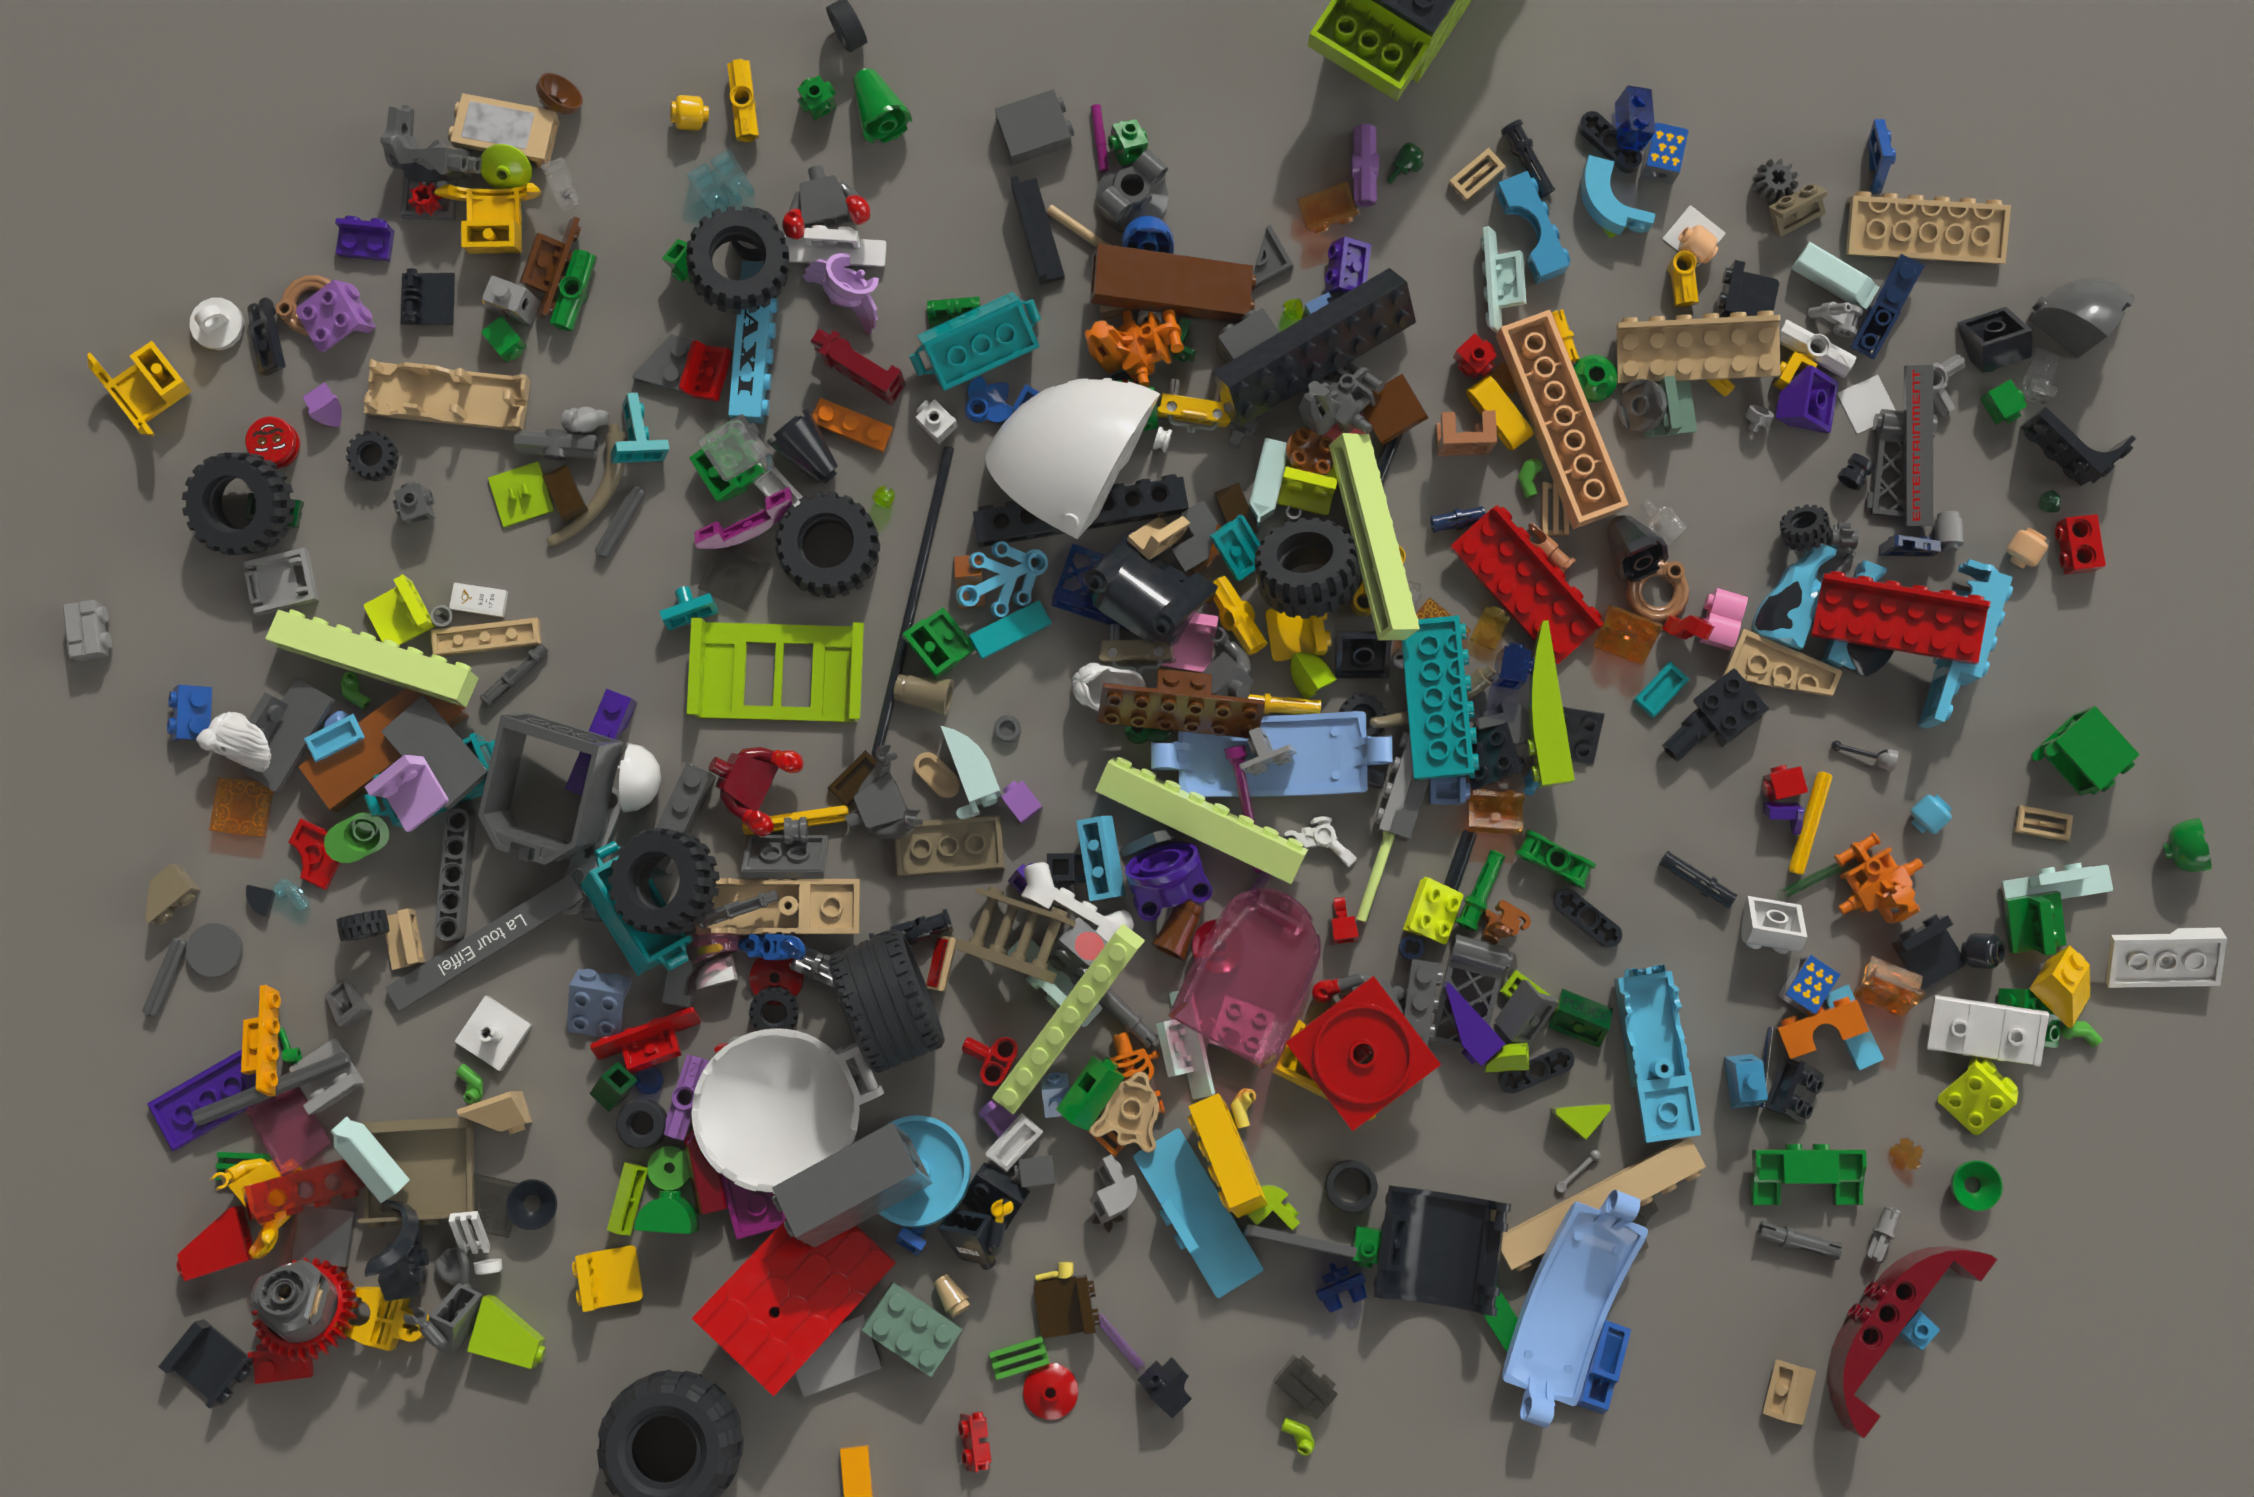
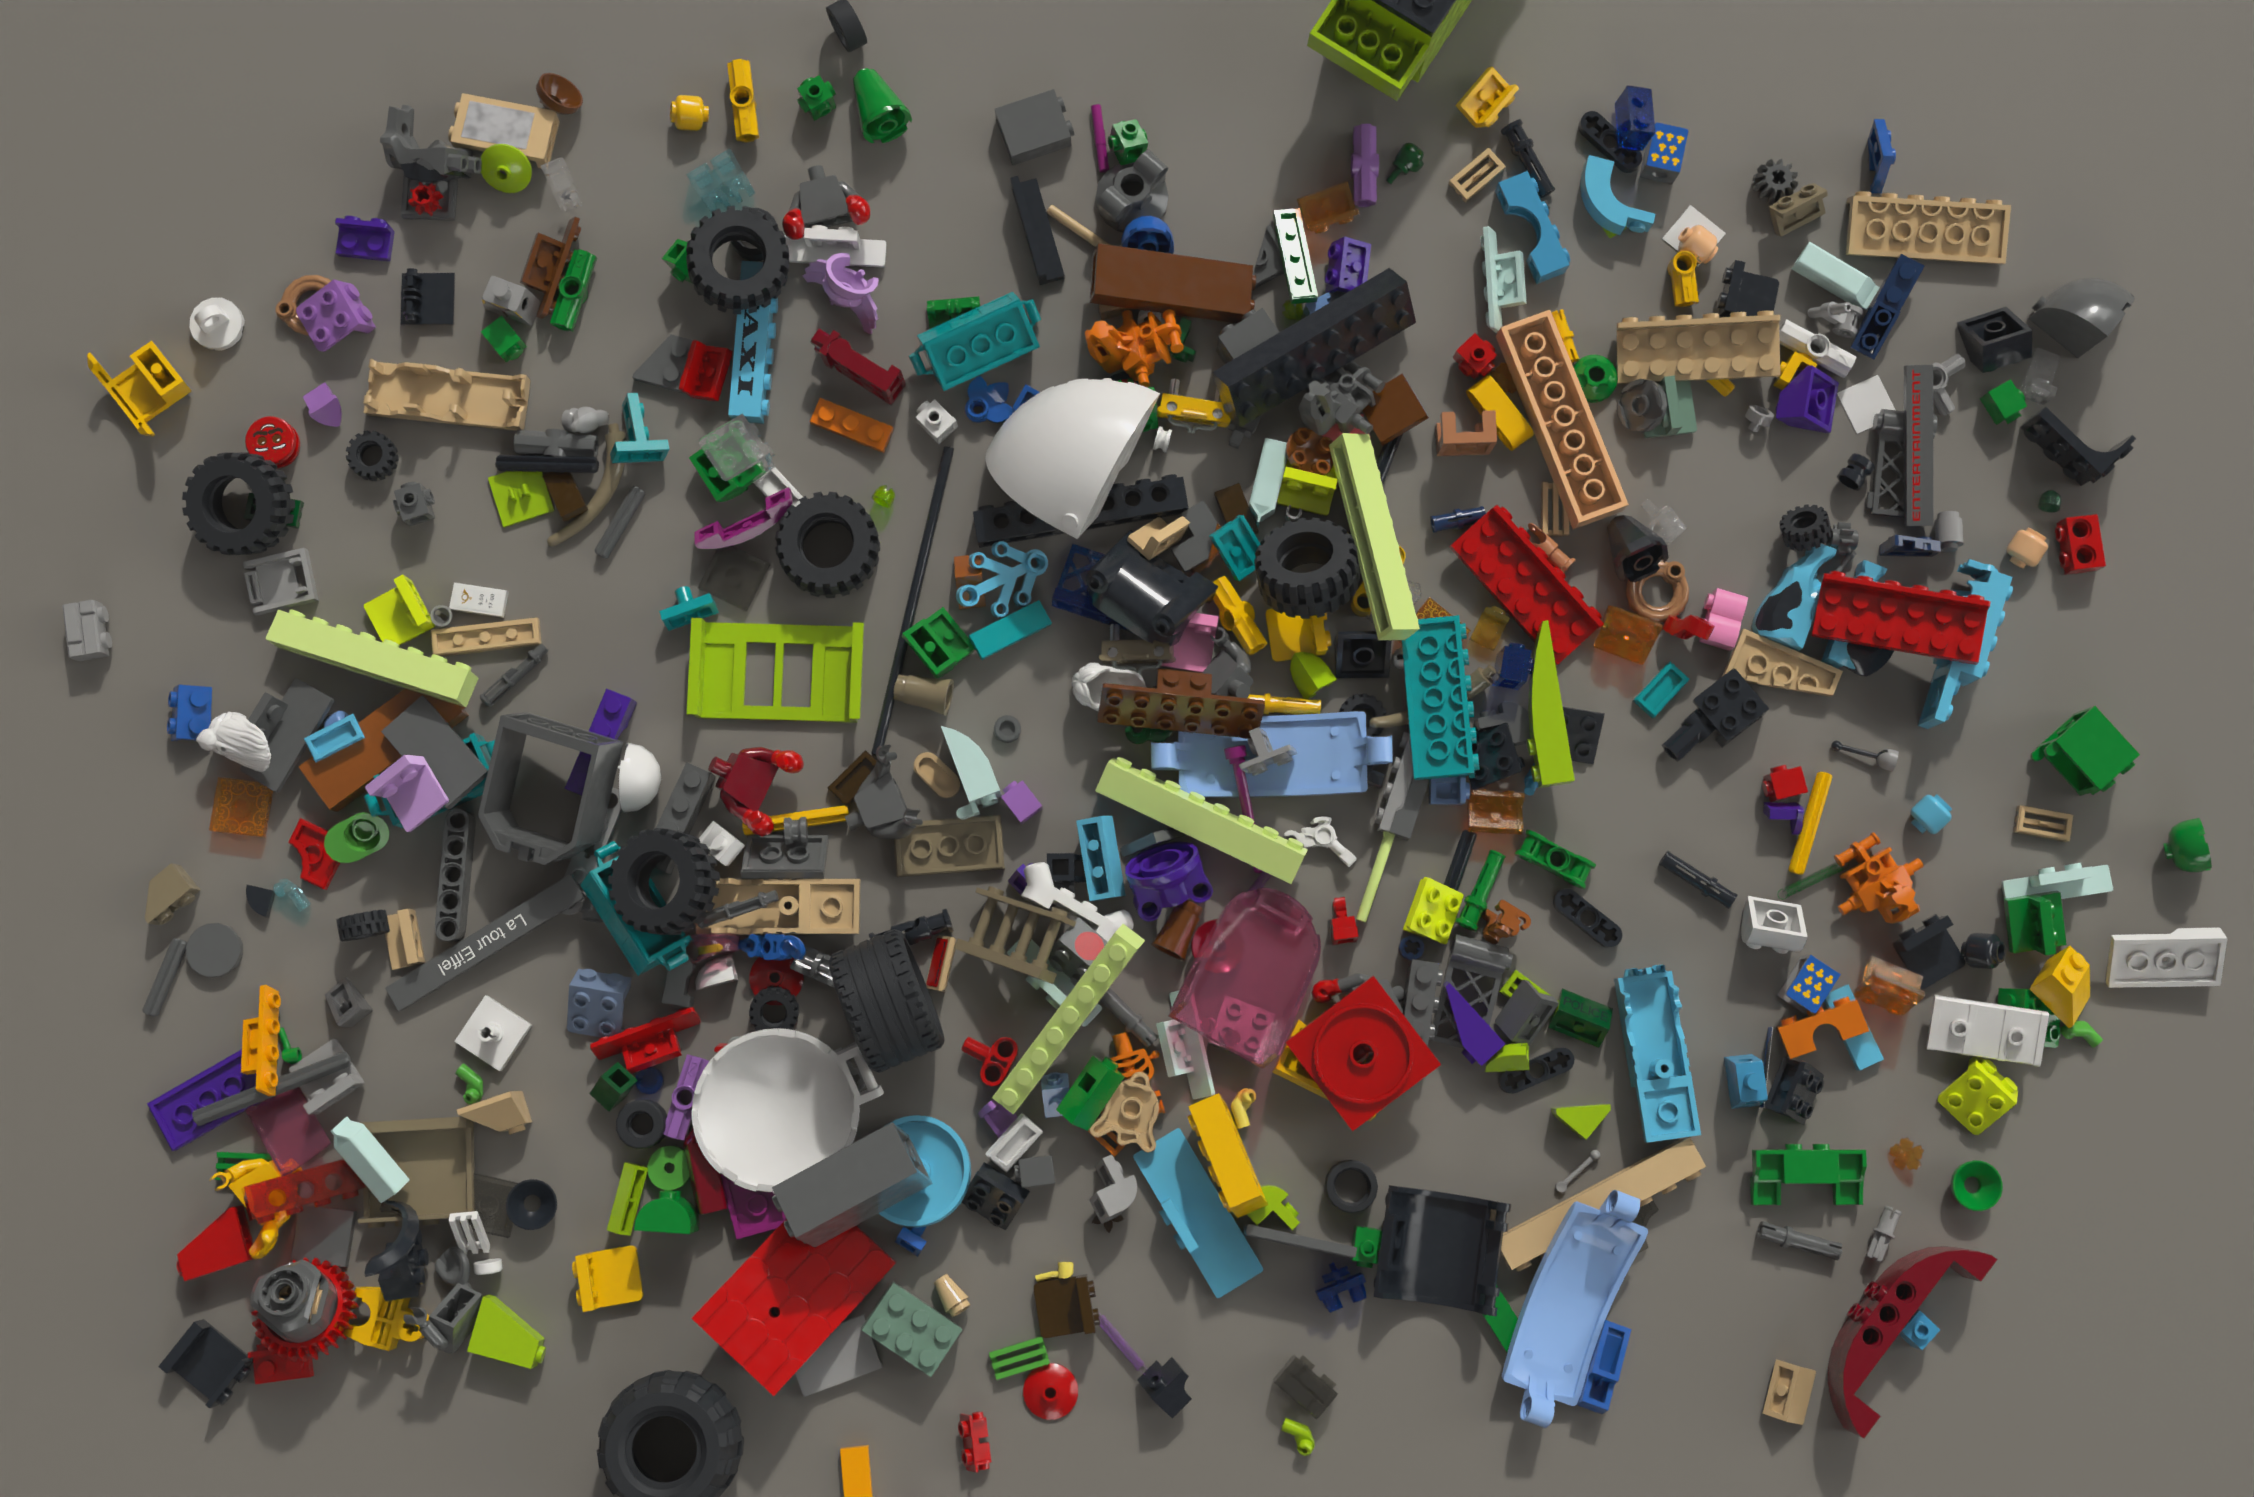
black hinge [247,297,286,376] -> none
bright green arm [341,671,371,710] -> none
yellow piece [435,183,541,254] -> none
black cone [767,408,838,484] -> none
black torso [937,1199,1013,1270] -> none
bright green arm [1518,459,1542,499] -> none
none -> black axle [495,455,599,473]
none -> white brick [699,821,745,867]
none -> tile [1273,209,1318,304]
none -> yellow bracket [1455,67,1519,128]

